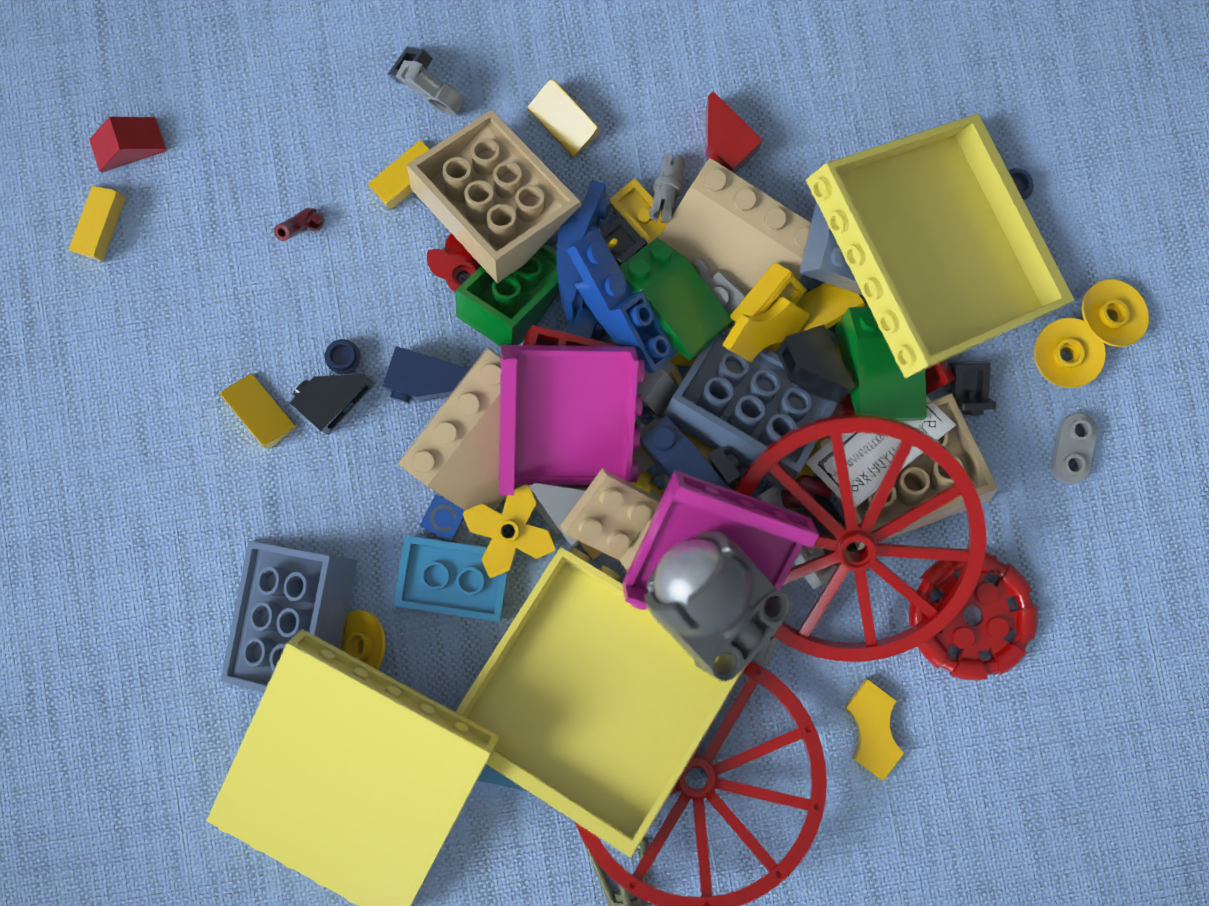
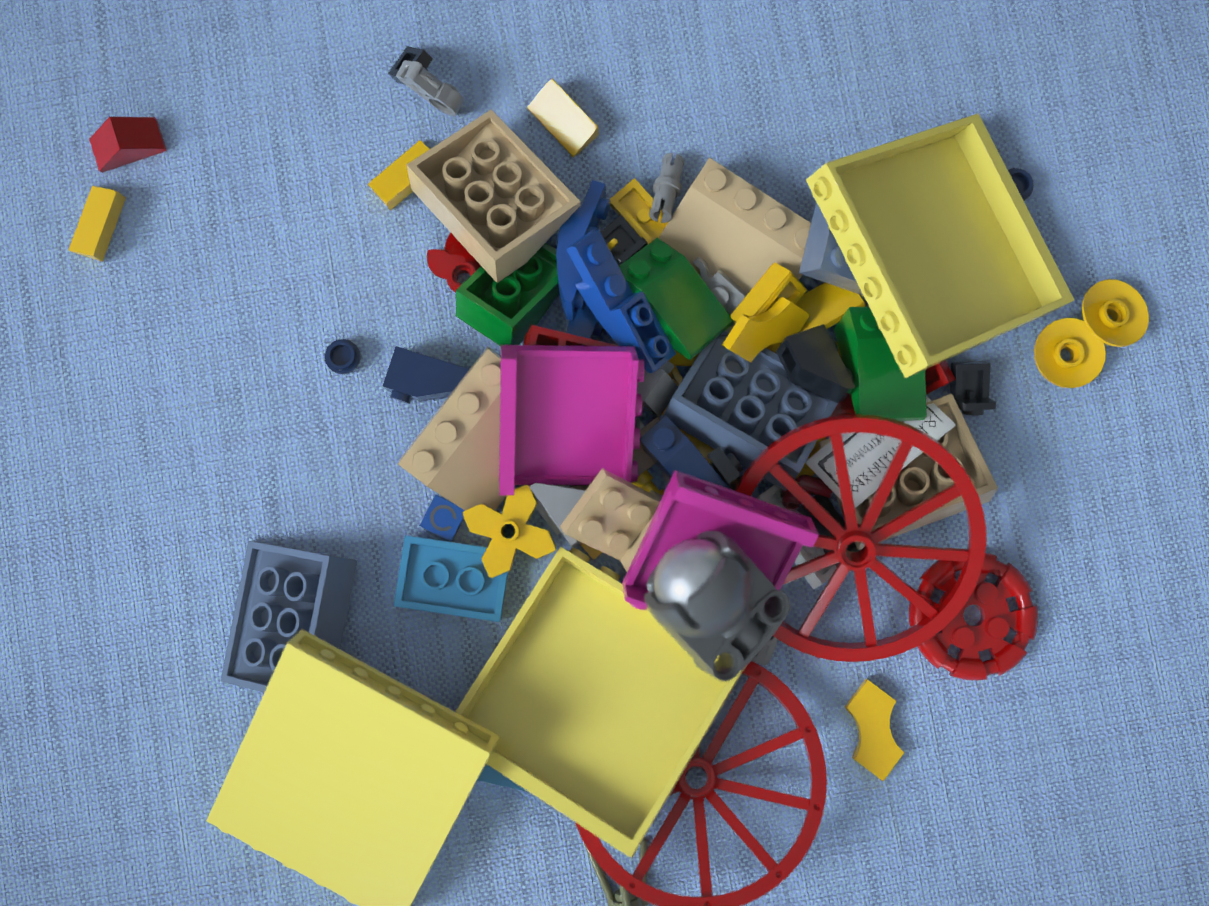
yellow slope [219,373,296,449] -> none
dark red arm [274,208,324,241] -> none
black slope [290,374,375,435] -> none
yellow dish [340,610,386,670] -> none
red slope [705,91,763,174] -> none
light grey plate [1051,413,1097,484] -> none

